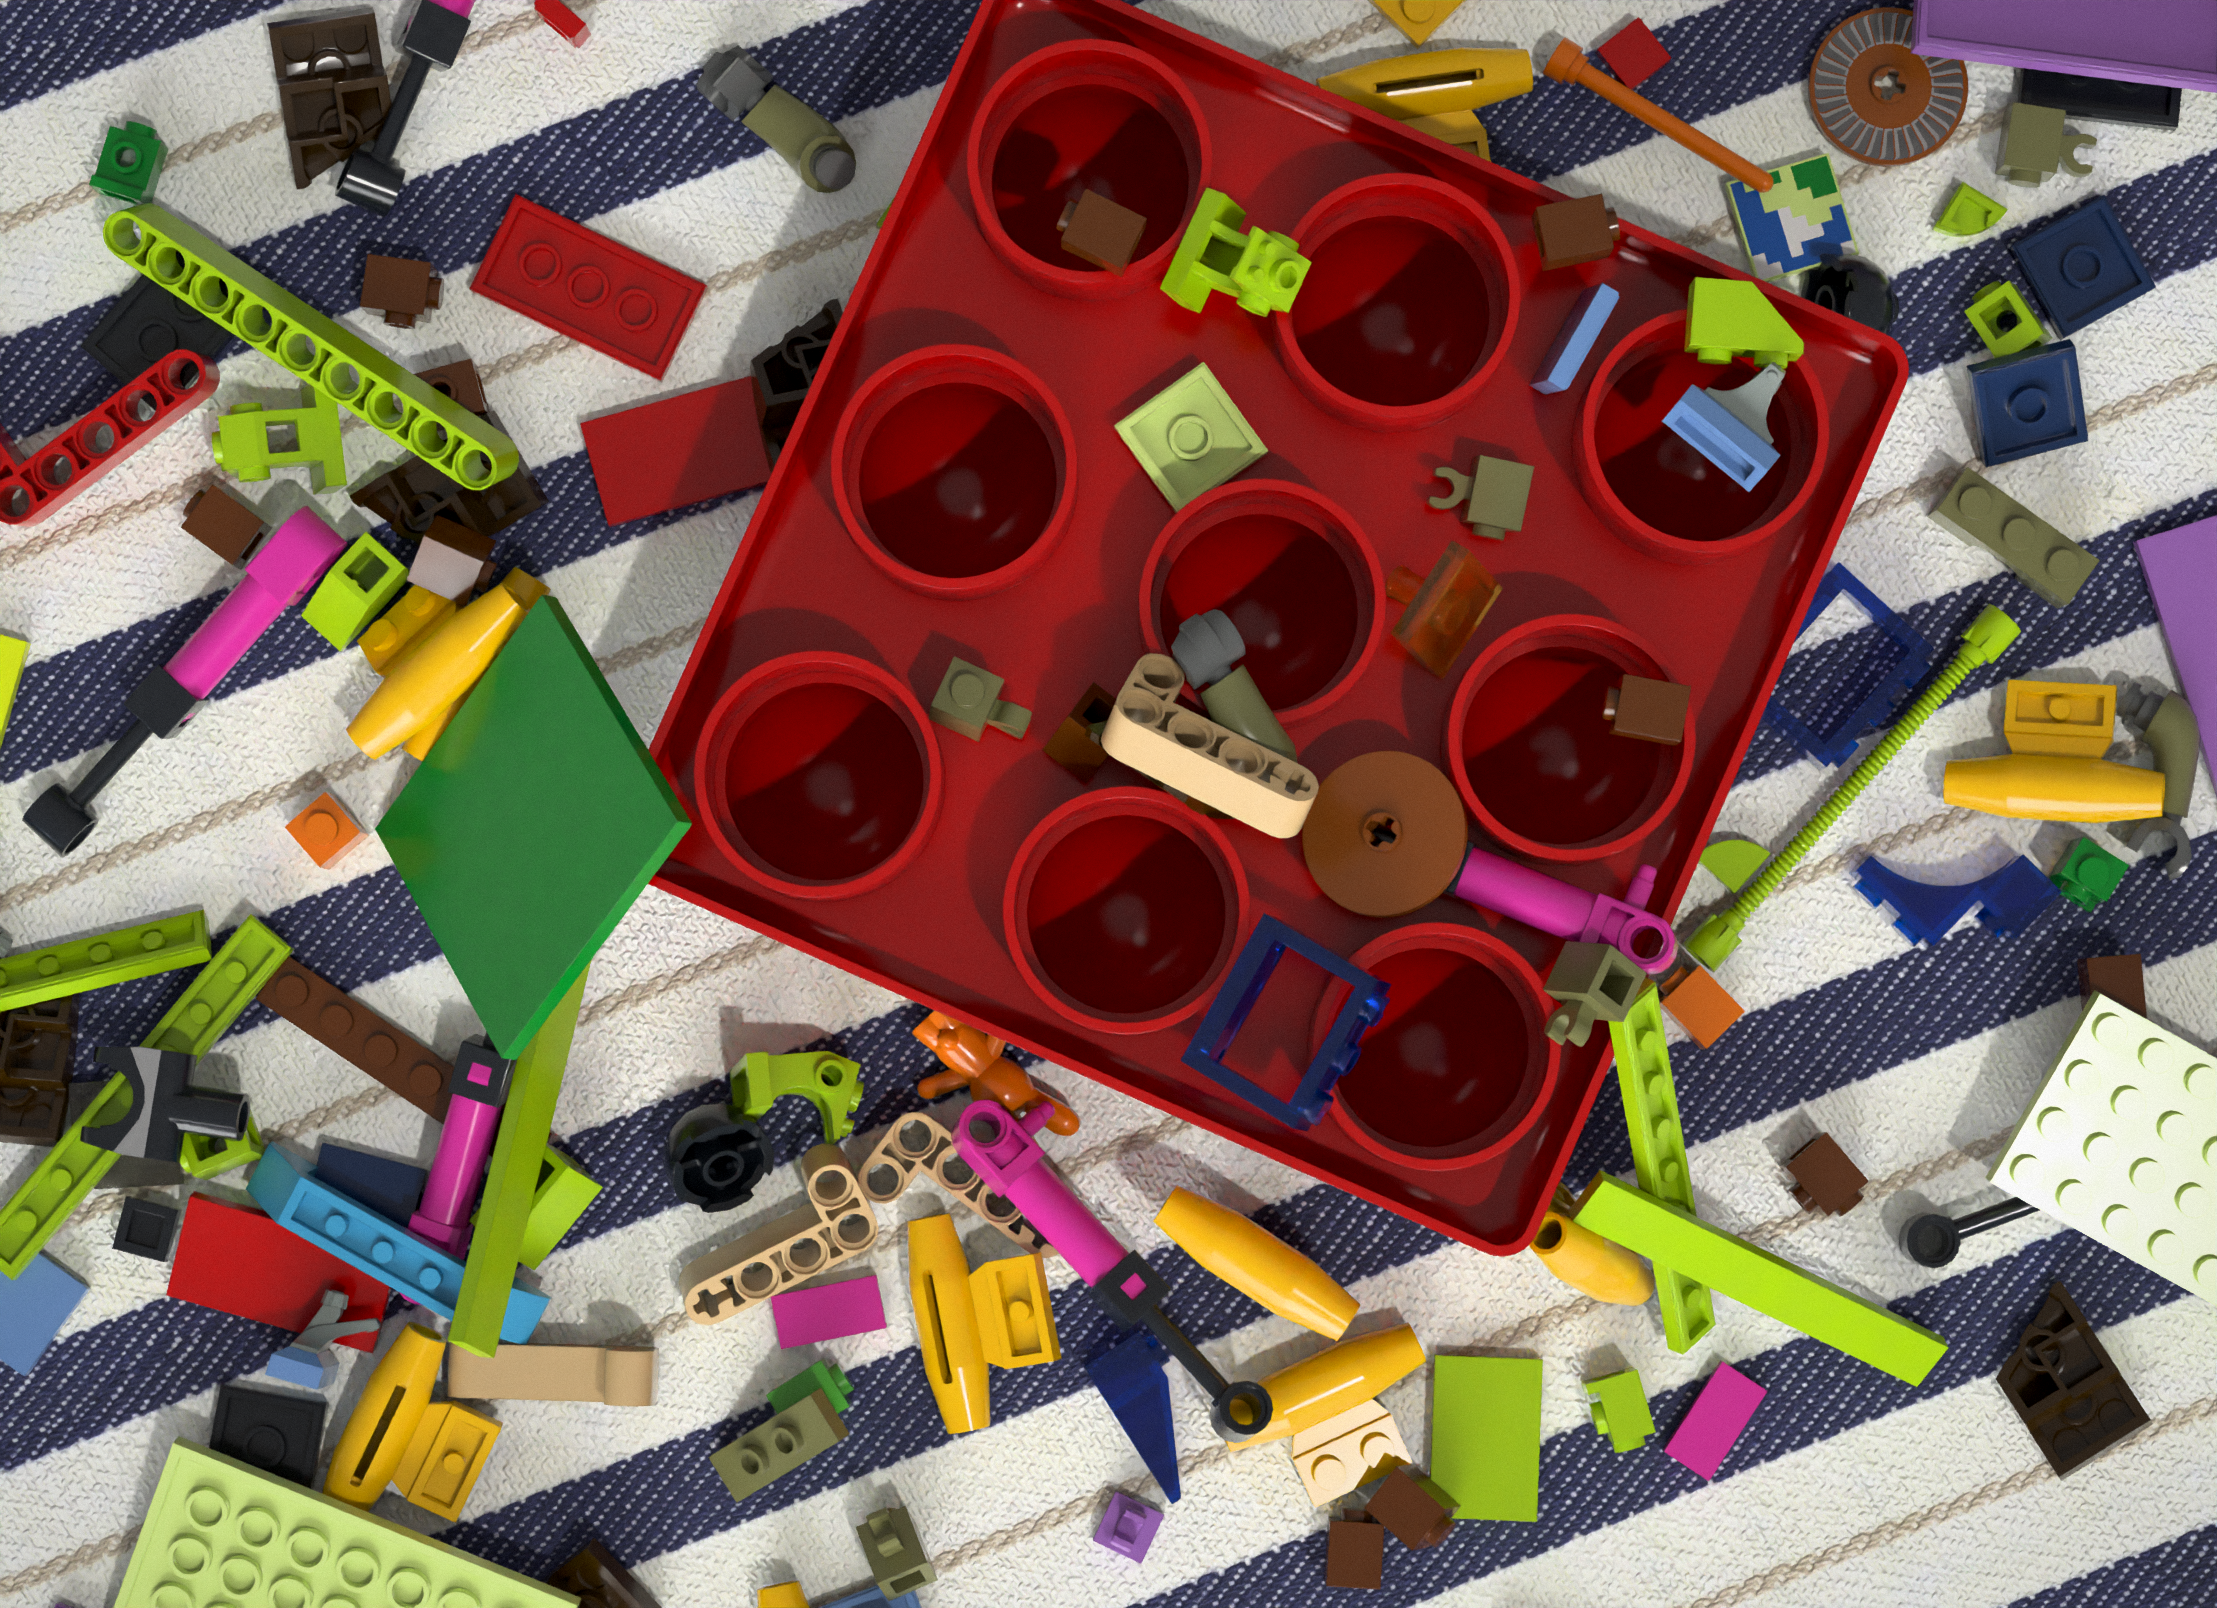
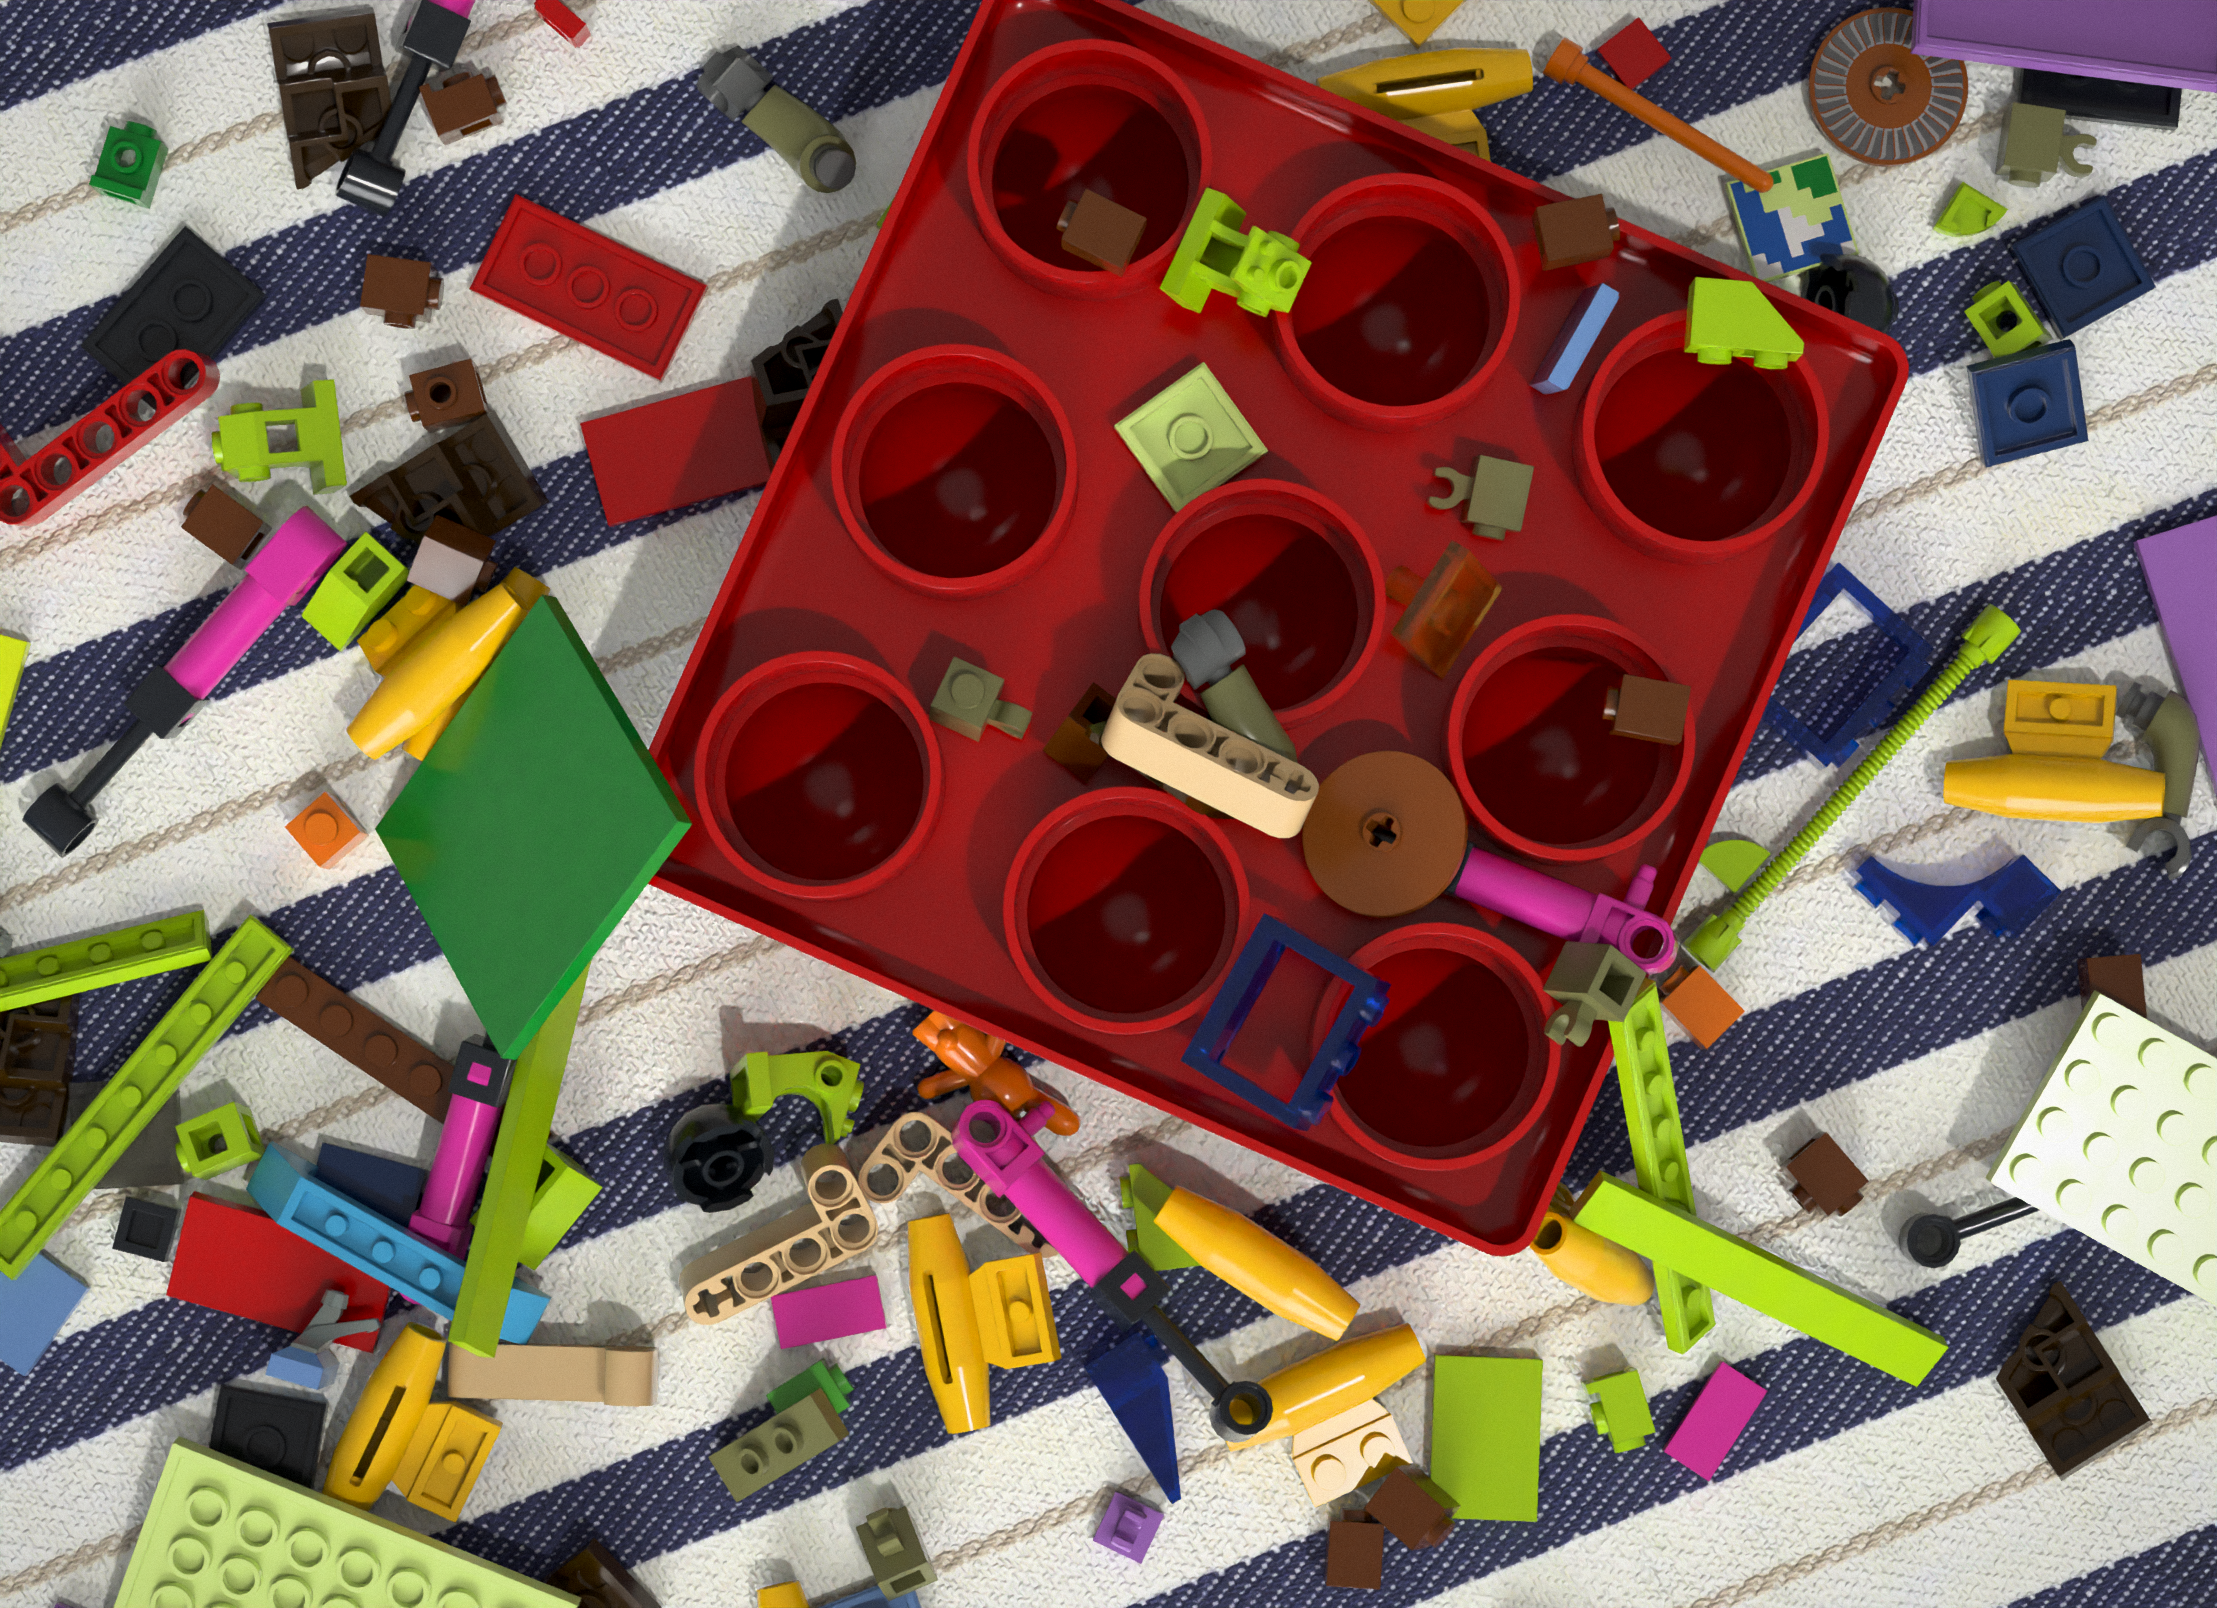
black connector [80,1047,250,1163] -> none
lime beam [103,203,519,490] -> none
medium blue piece [1662,362,1786,492] -> none
olive arch [1927,467,2100,609] -> none
green brick [2044,837,2129,913] -> none
none -> reddish brown brick [419,72,507,146]
none -> lime slope [1119,1163,1201,1271]

